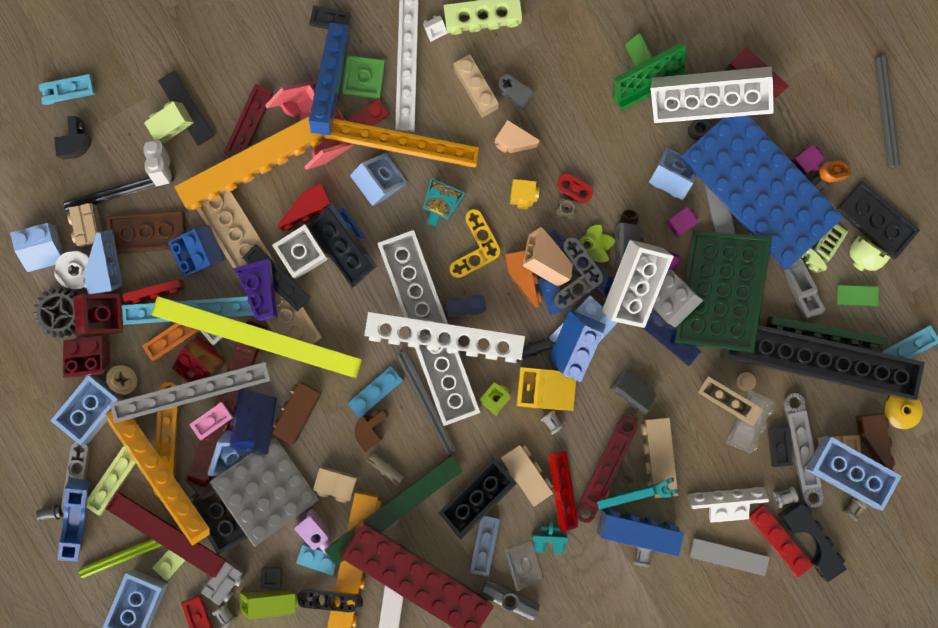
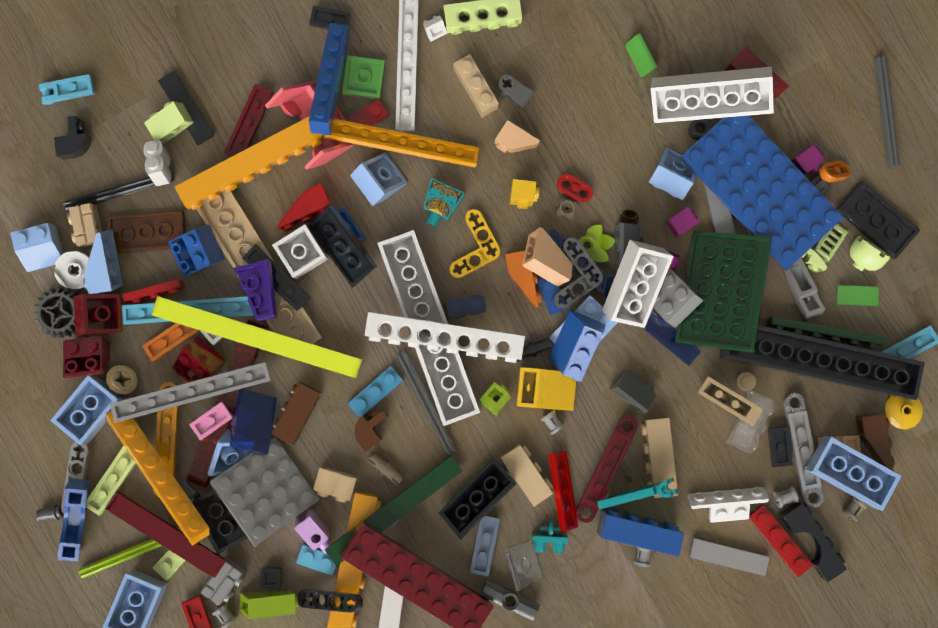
green fence [612,42,688,112] -> none

